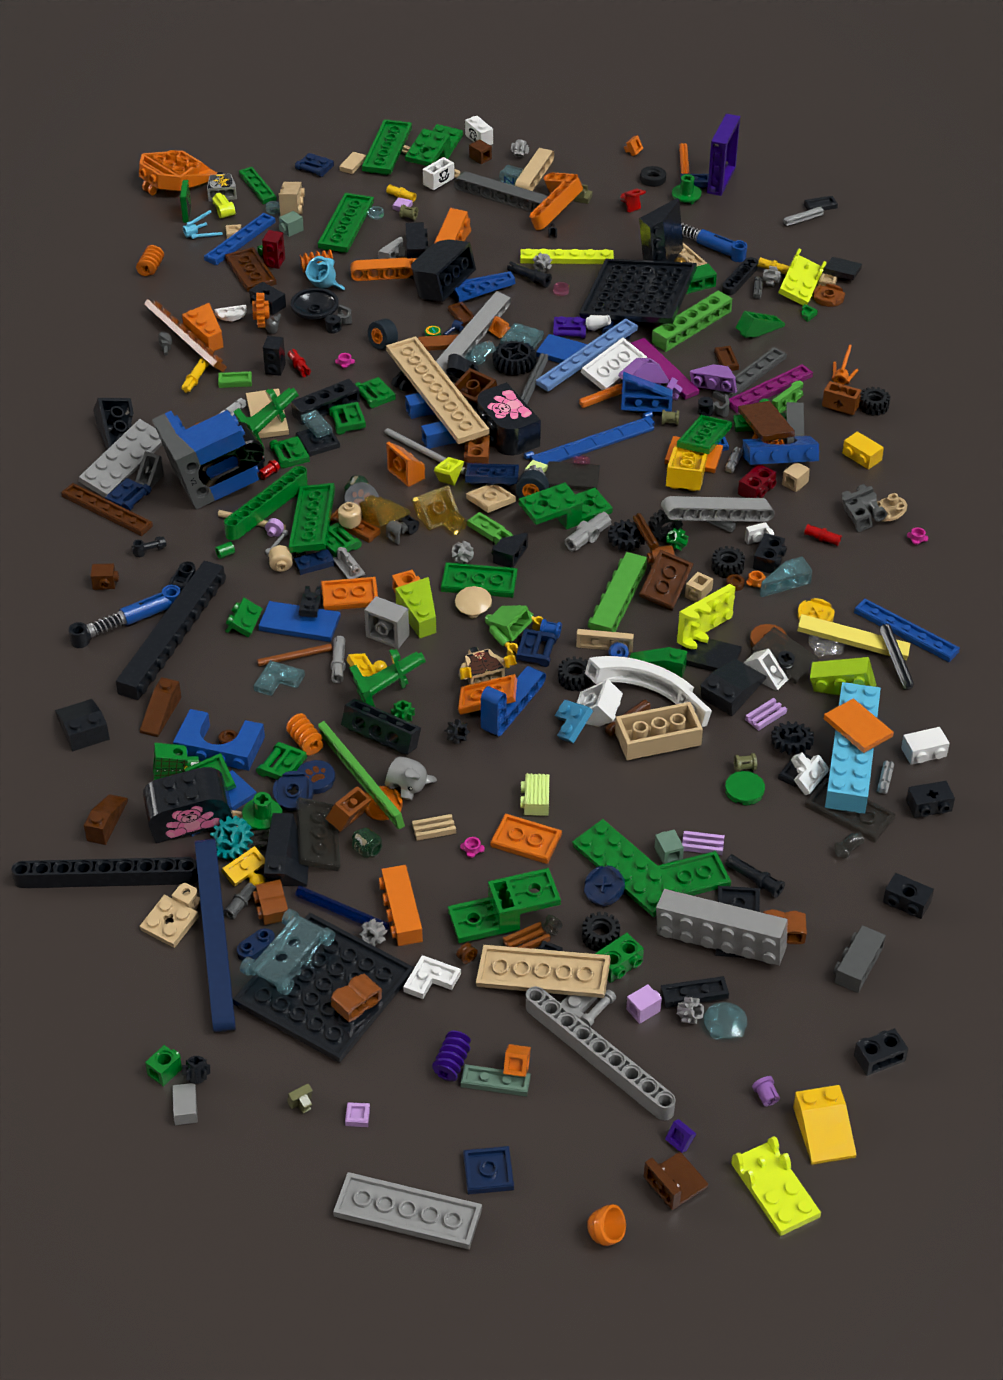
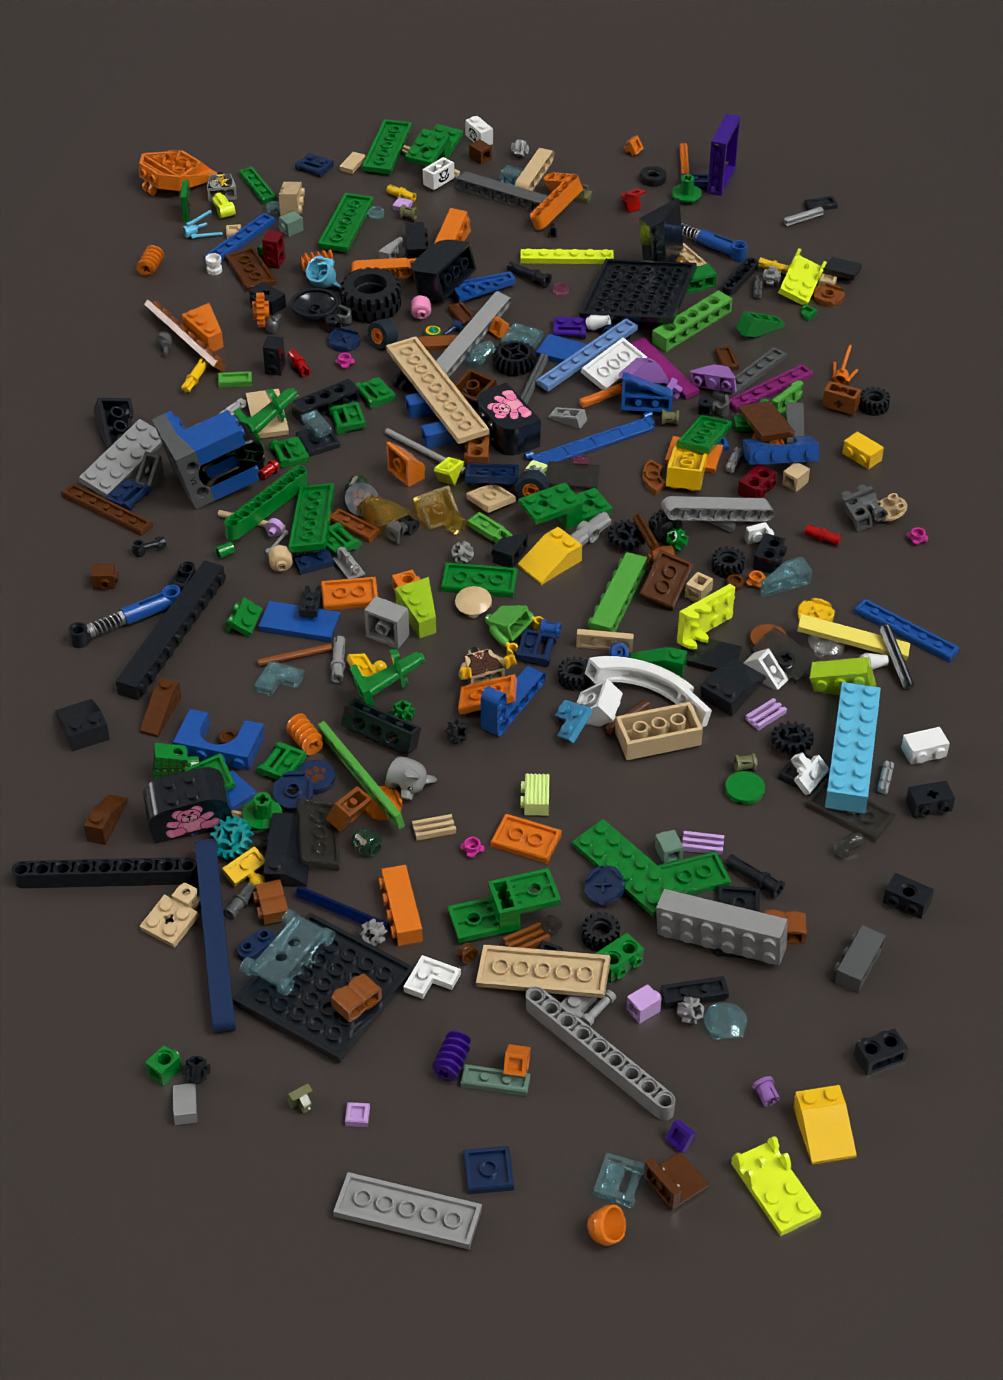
white plate [214,305,247,322] -> none
tan head [338,502,362,529] -> none
black piece [446,354,479,379] -> none
light grey gear [533,252,552,273] -> none
orange tile [823,698,894,753] -> none
none -> white wheel [205,253,222,275]
none -> dark blue tile [328,328,360,352]
none -> black tyre [340,267,401,323]
none -> bright pink head [410,295,431,319]
none -> yellow slope [518,527,582,585]
none -> light grey slope [548,407,587,428]
none -> clear light blue plate [593,1153,645,1208]
none -> dark orange tile [642,459,666,496]
none -> white cone [859,653,889,670]

